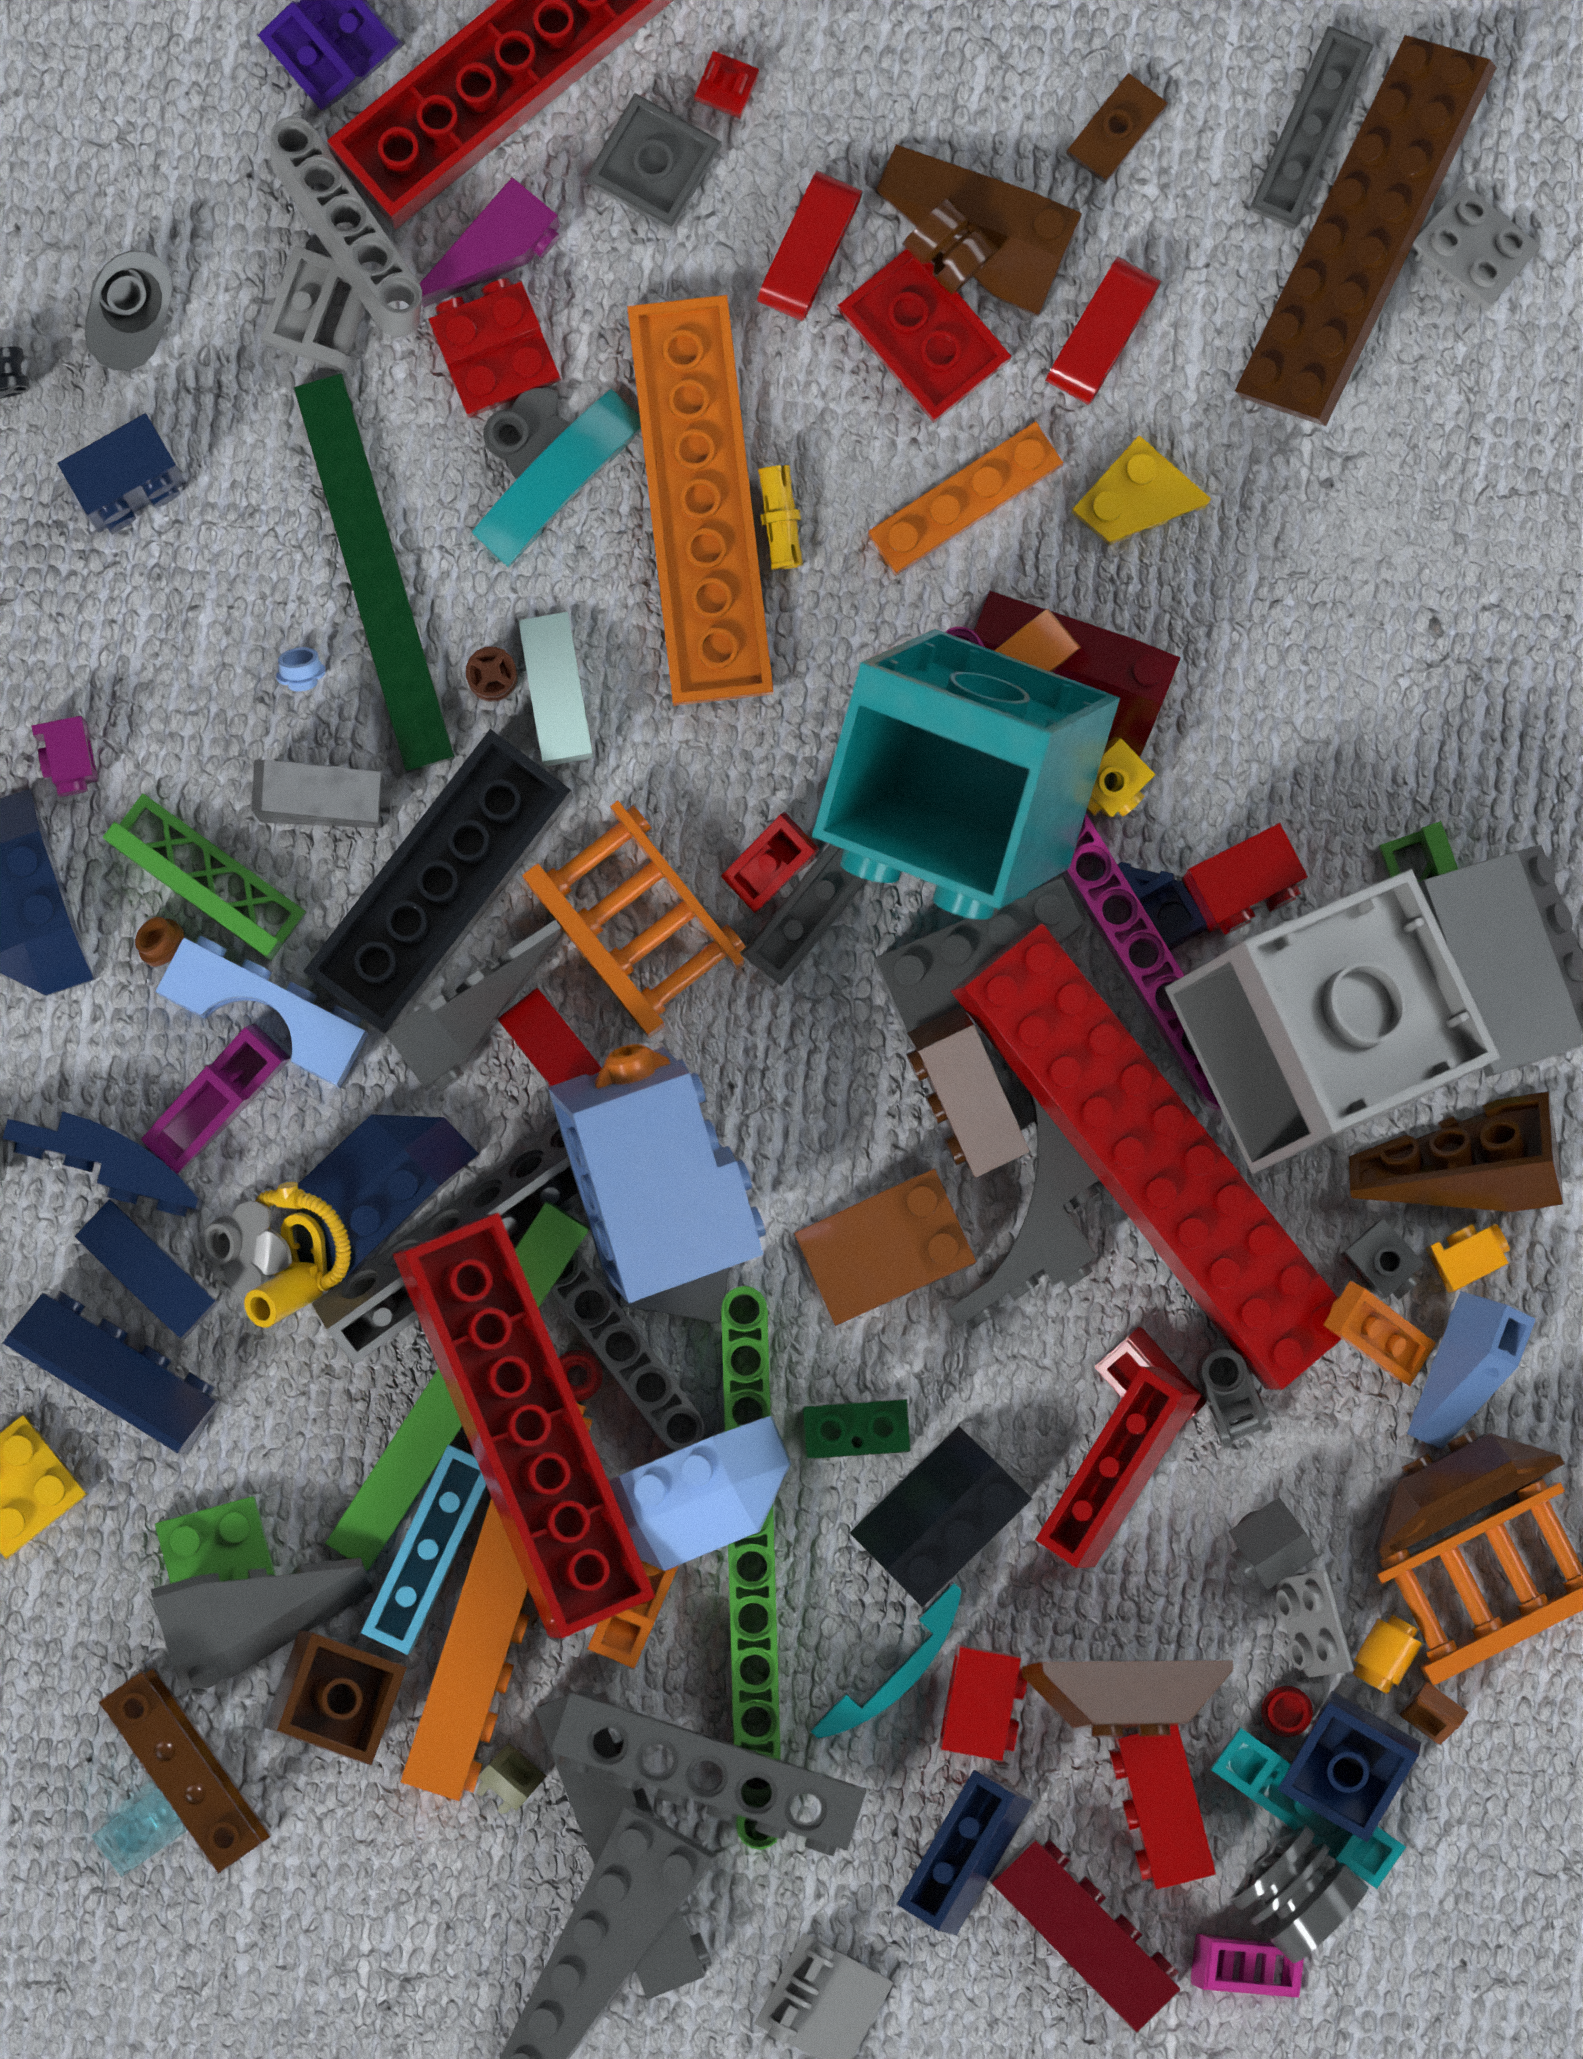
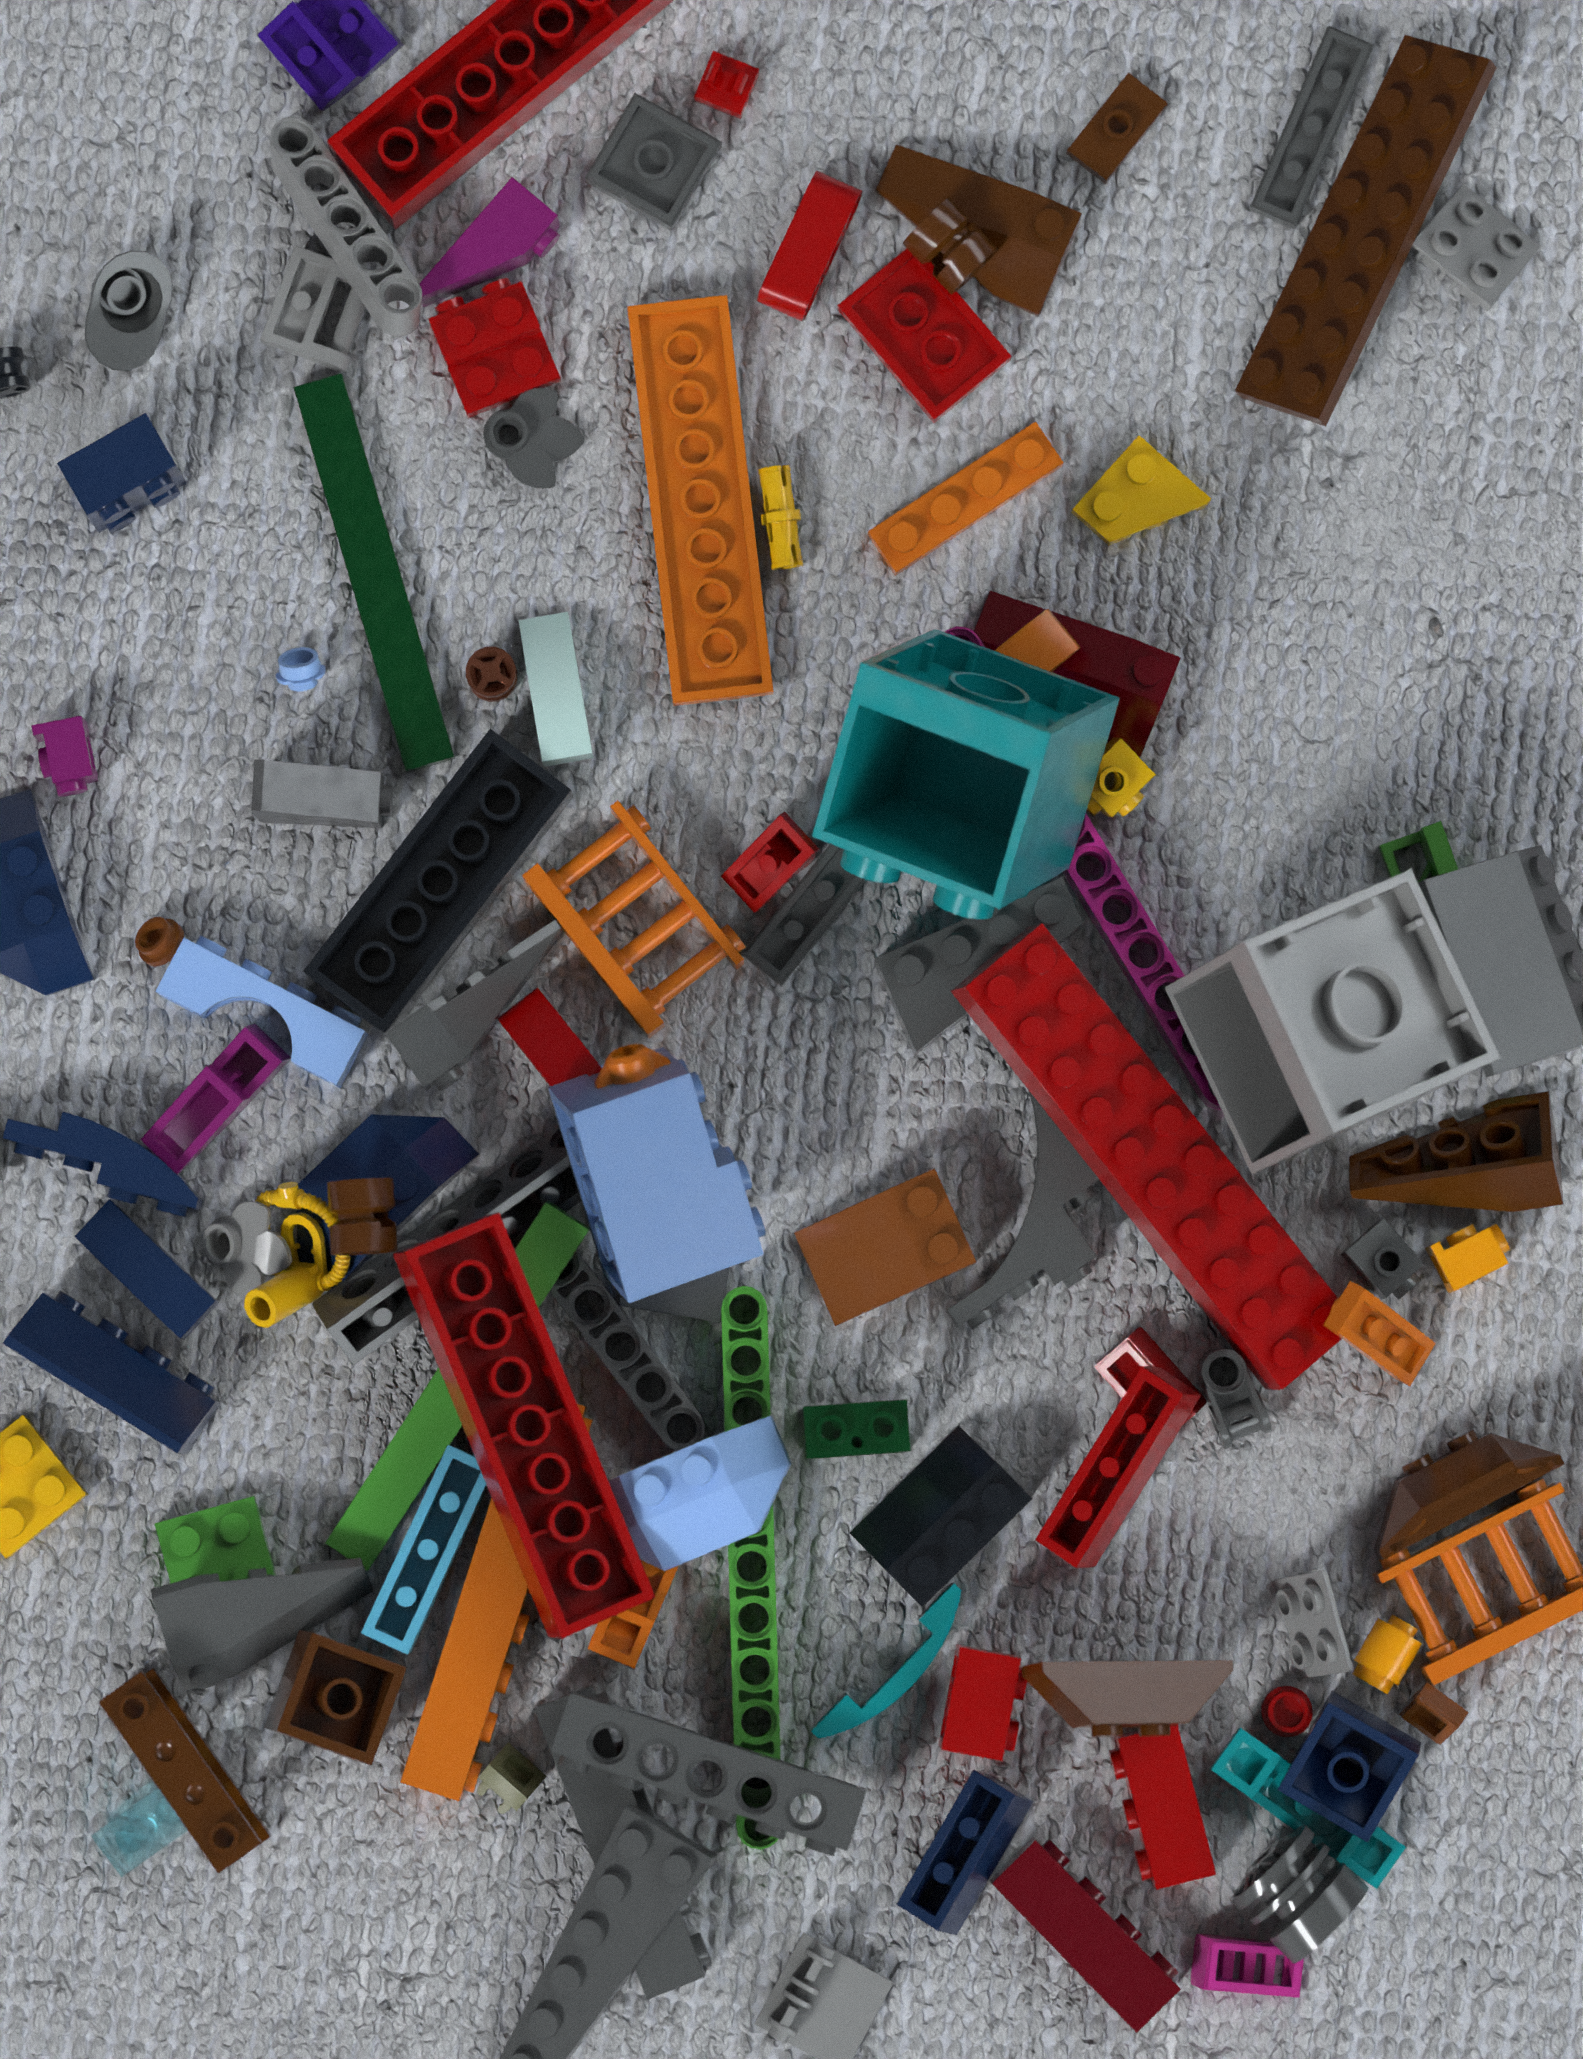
bright green fence [102,793,307,961] -> none
teal slope [472,389,641,568] -> none
red plate [559,1350,603,1401] -> none
brick [906,1006,1030,1178] -> none
red beam [1045,256,1162,406] -> none
dark blue slope [1117,862,1207,951] -> none
red brick [1181,823,1308,936] -> none
dark grey brick [1228,1497,1317,1590] -> none
medium blue slope [1407,1291,1536,1449] -> none
none -> reddish brown wheel [327,1178,398,1256]

